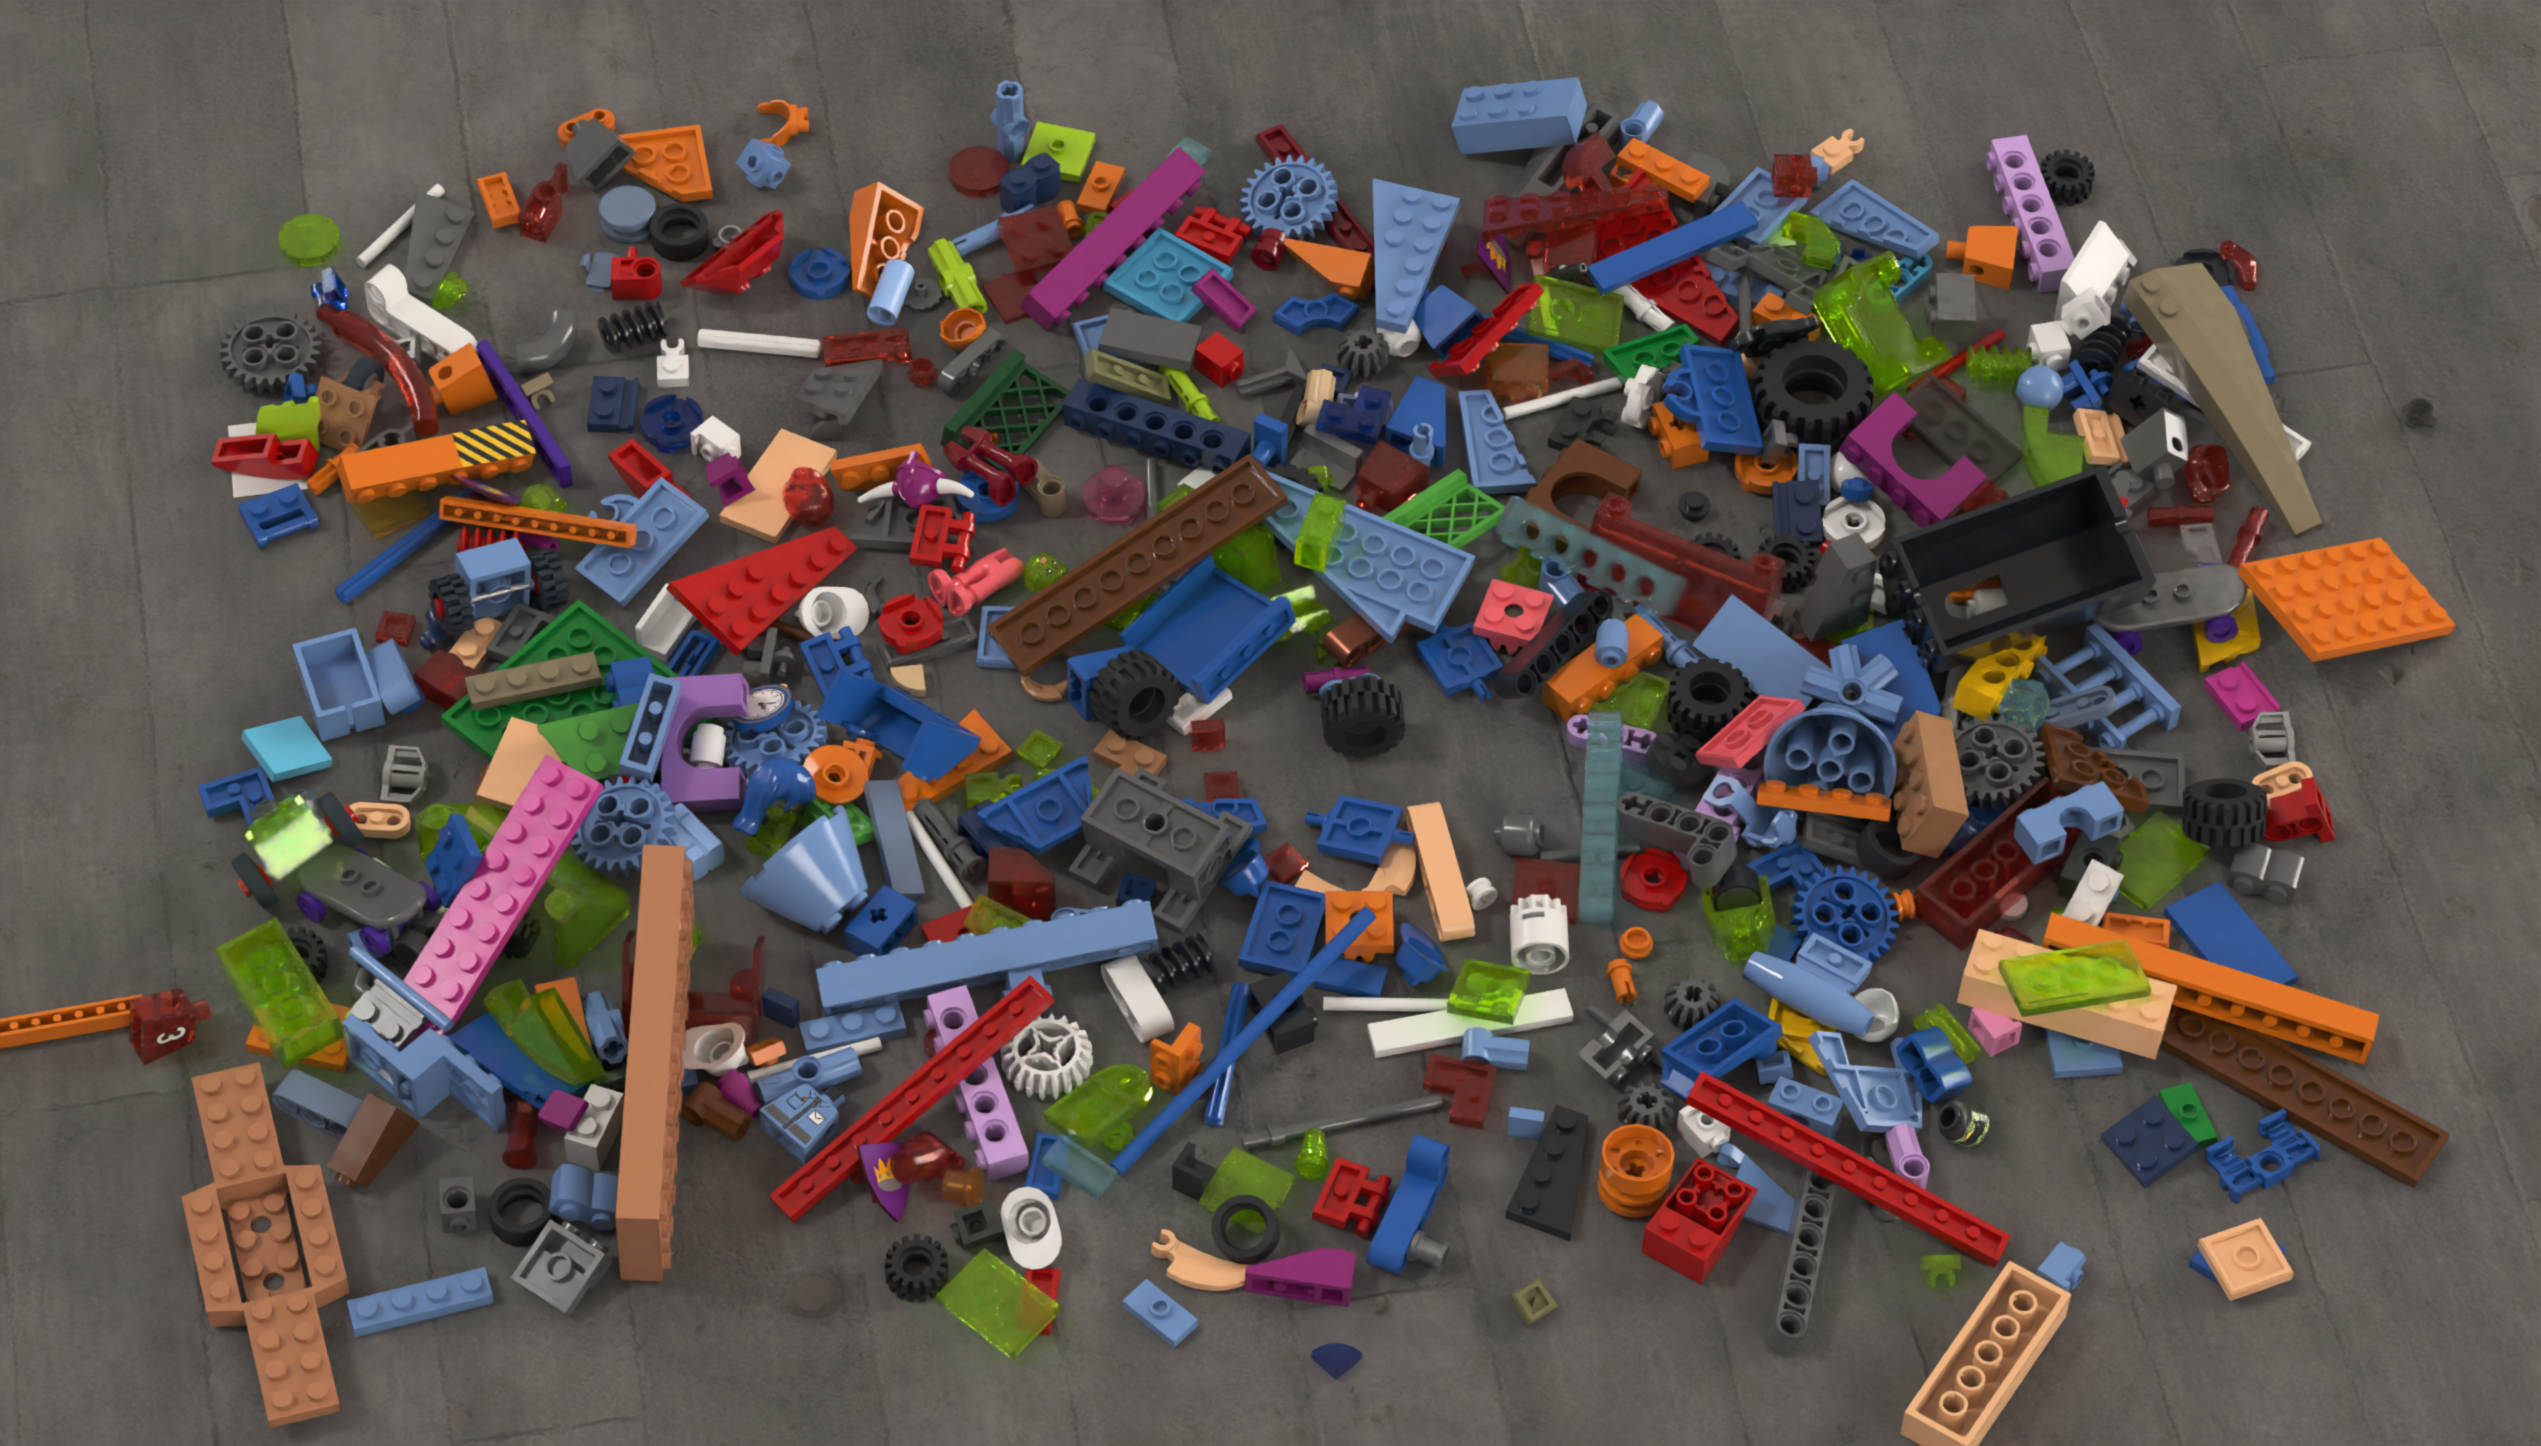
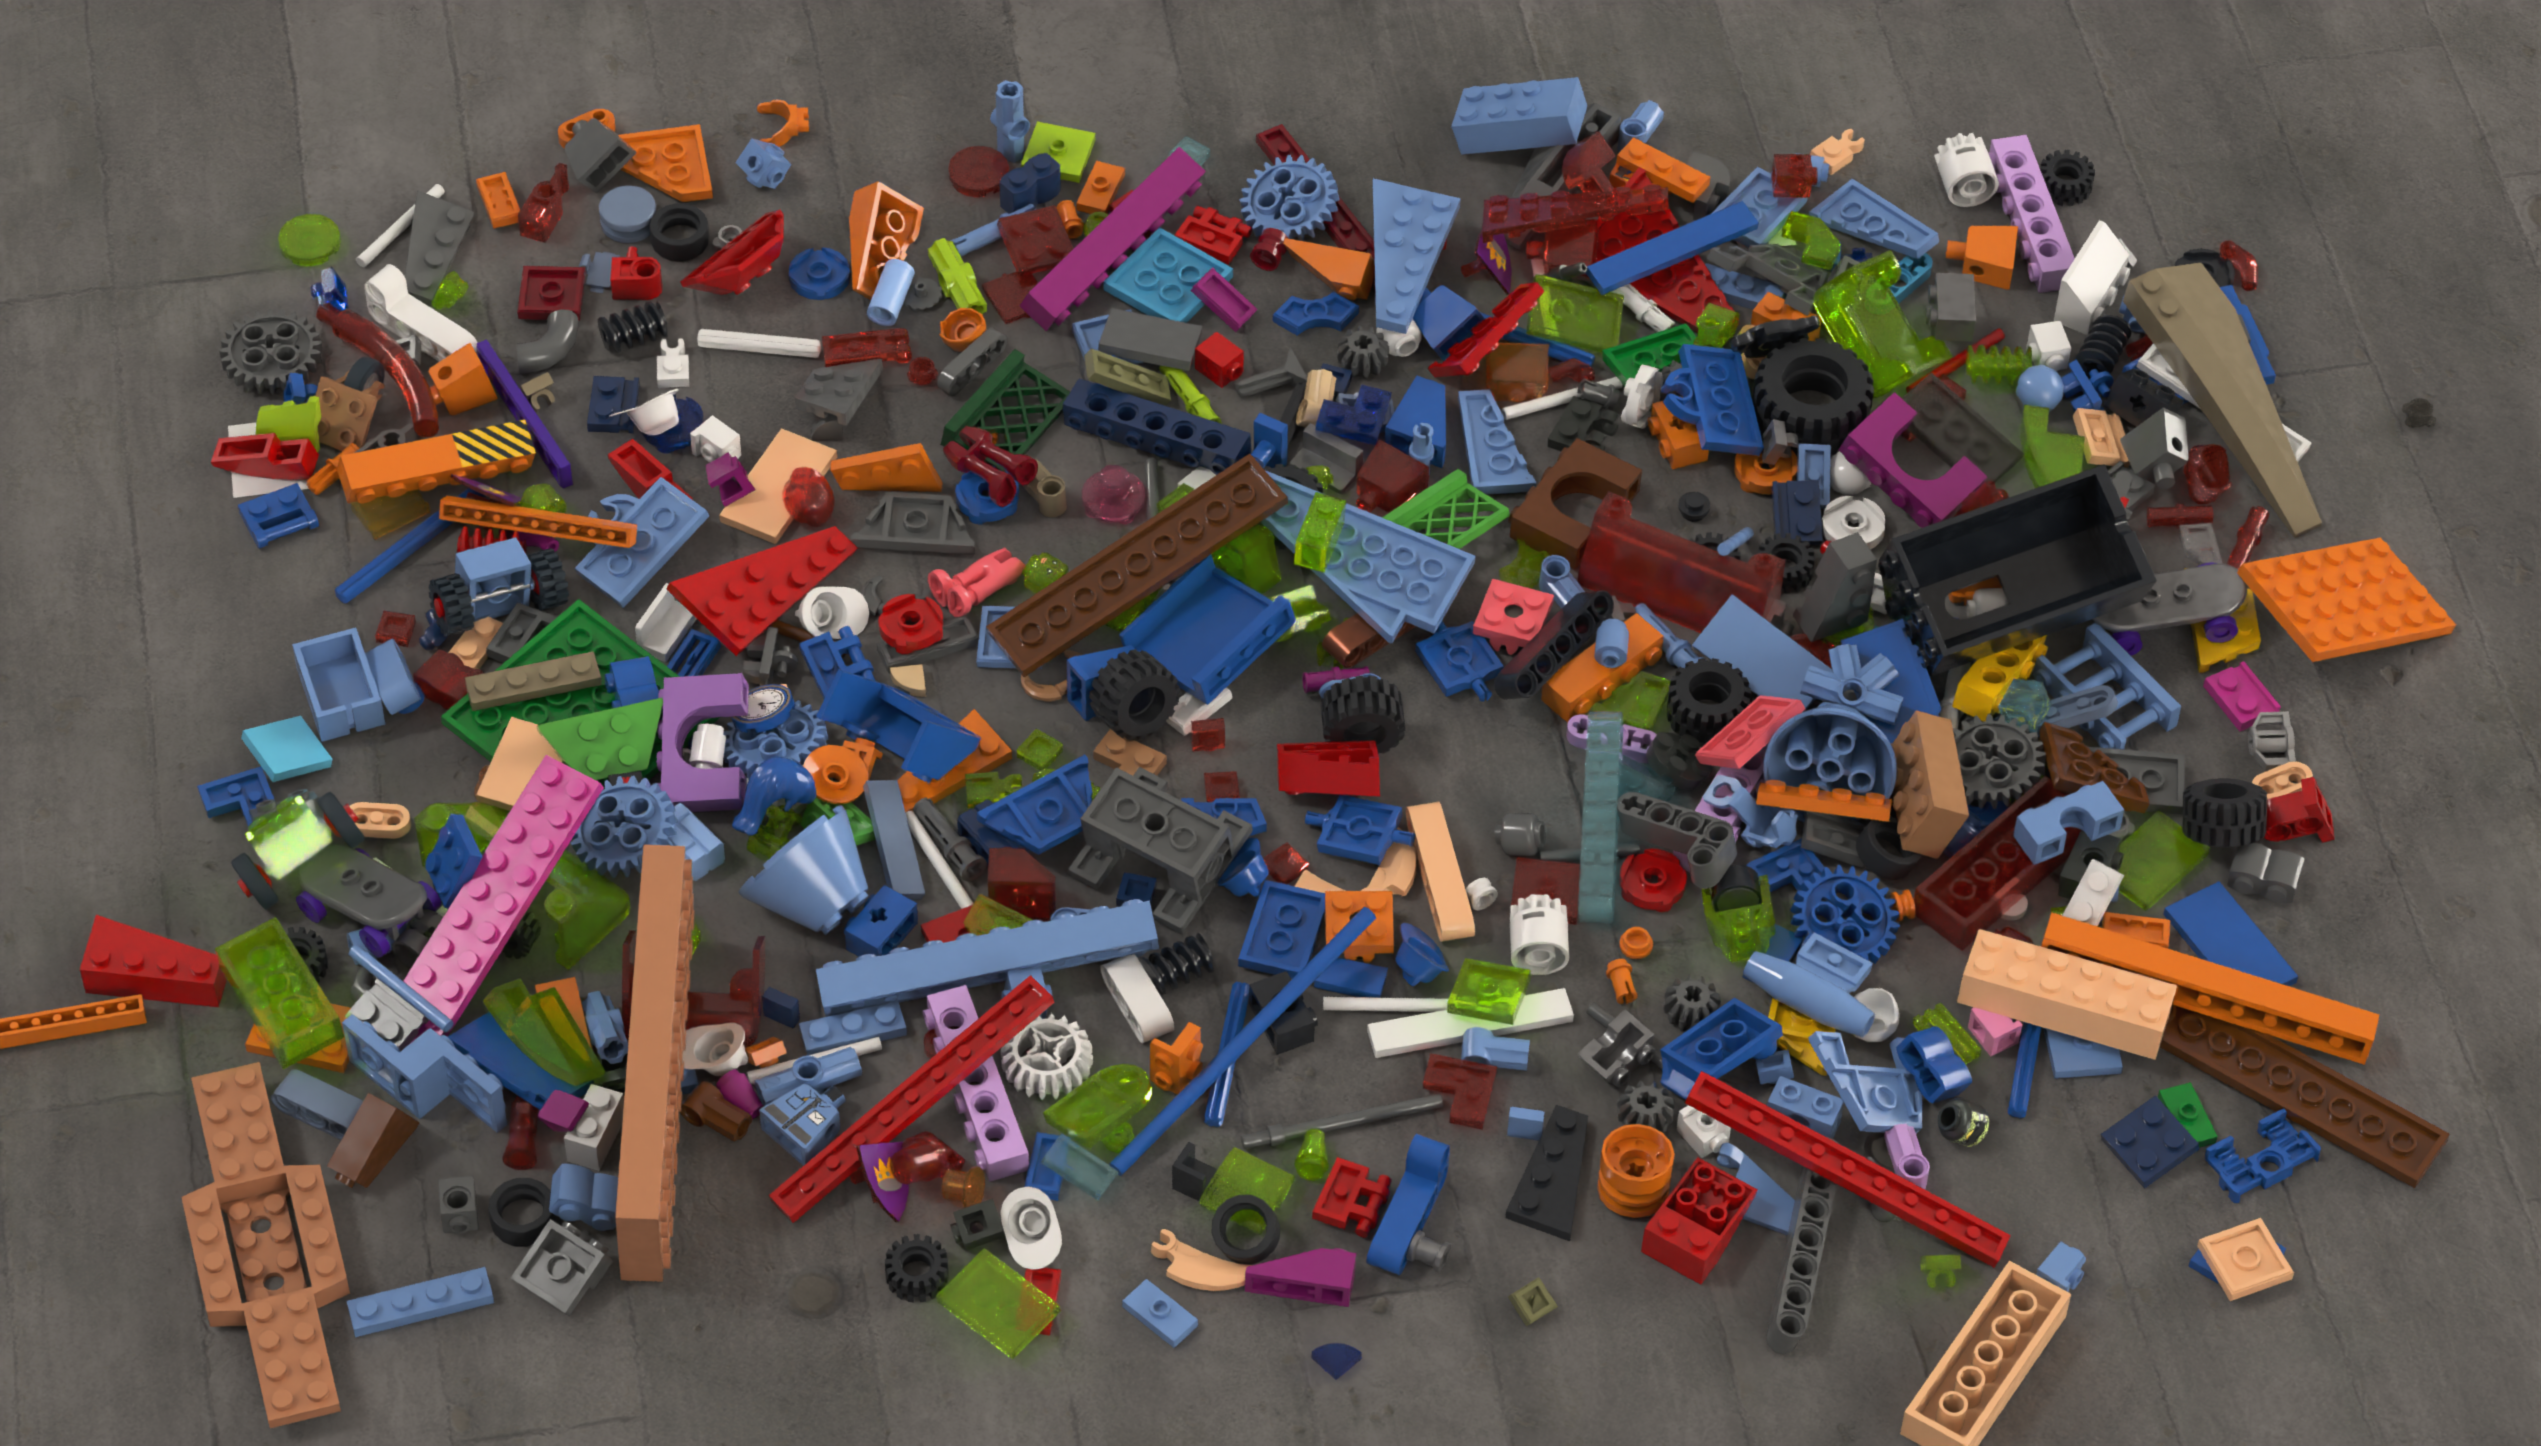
clear red torso [129,989,211,1065] -> none
light grey piece [380,745,429,807] -> none
medium blue brick [619,673,682,784] -> none
magenta helmet [858,451,974,510] -> none
red plate [909,504,976,573] -> none
clear light blue brick [1494,496,1688,618] -> none
dark grey bar [1737,275,1752,334] -> none
blue tile [1841,477,1873,502] -> none
clear neon green tile [1998,939,2152,1017] -> none
white brick [2060,286,2111,340] -> none
none -> red wedge [80,915,227,1007]
none -> dark red plate [517,266,586,321]
none -> white piece [609,389,679,435]
none -> red wedge [1277,740,1380,797]
none -> dark grey pin [1577,378,1619,409]
none -> clear neon green piece [1693,303,1740,348]
none -> medium blue bar [1717,527,1754,556]
none -> white gear [1934,133,1999,207]
none -> blue axle [2008,1022,2041,1119]

